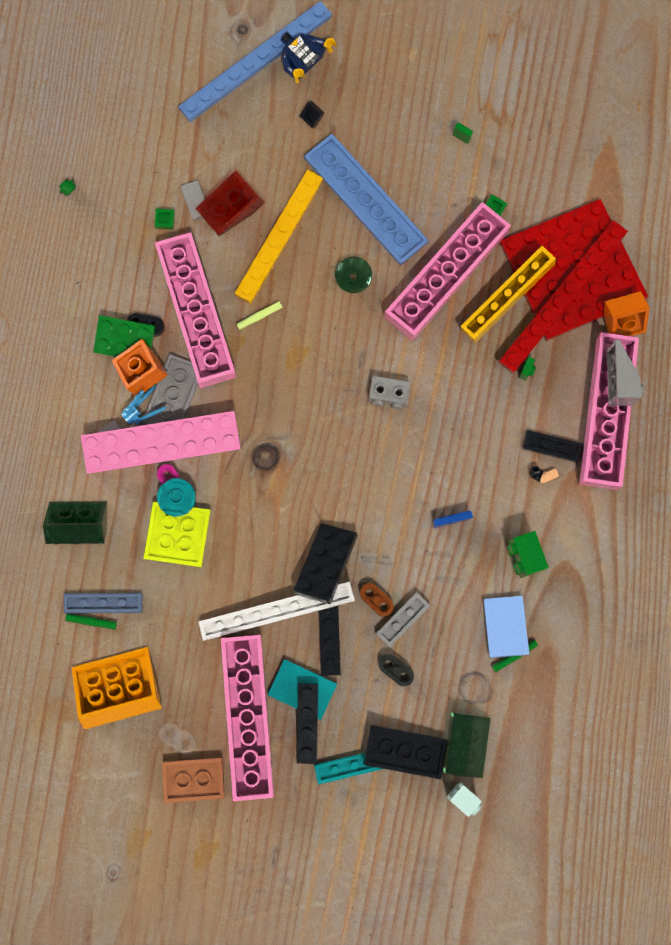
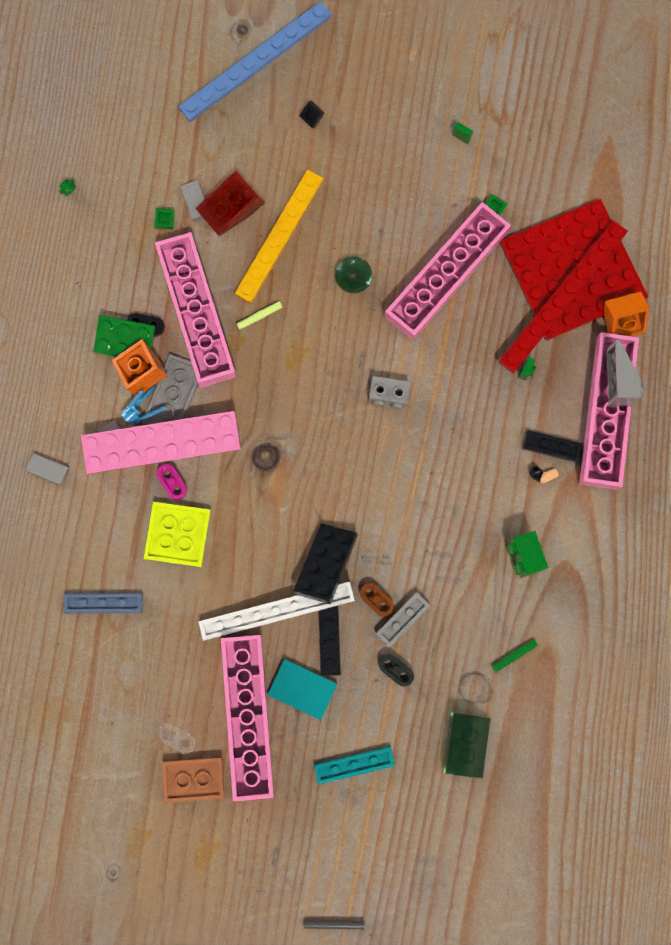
clear green slope [43,501,107,544] -> none
green piece [65,614,117,630] -> none
light orange slope [71,647,162,730] -> none
teal tile [157,478,196,517] -> none
torso [280,32,337,83] -> none
black plate [297,683,319,764] -> none
medium blue plate [304,134,429,266] -> none
black plate [363,725,448,779] -> none
blue tile [432,511,473,529] -> none
light aqua brick [446,782,482,817] -> none
yellow brick [460,246,556,344] -> none
light blue tile [483,596,529,658] -> none
none -> light grey tile [25,453,69,486]
none -> dark grey bar [304,920,365,930]

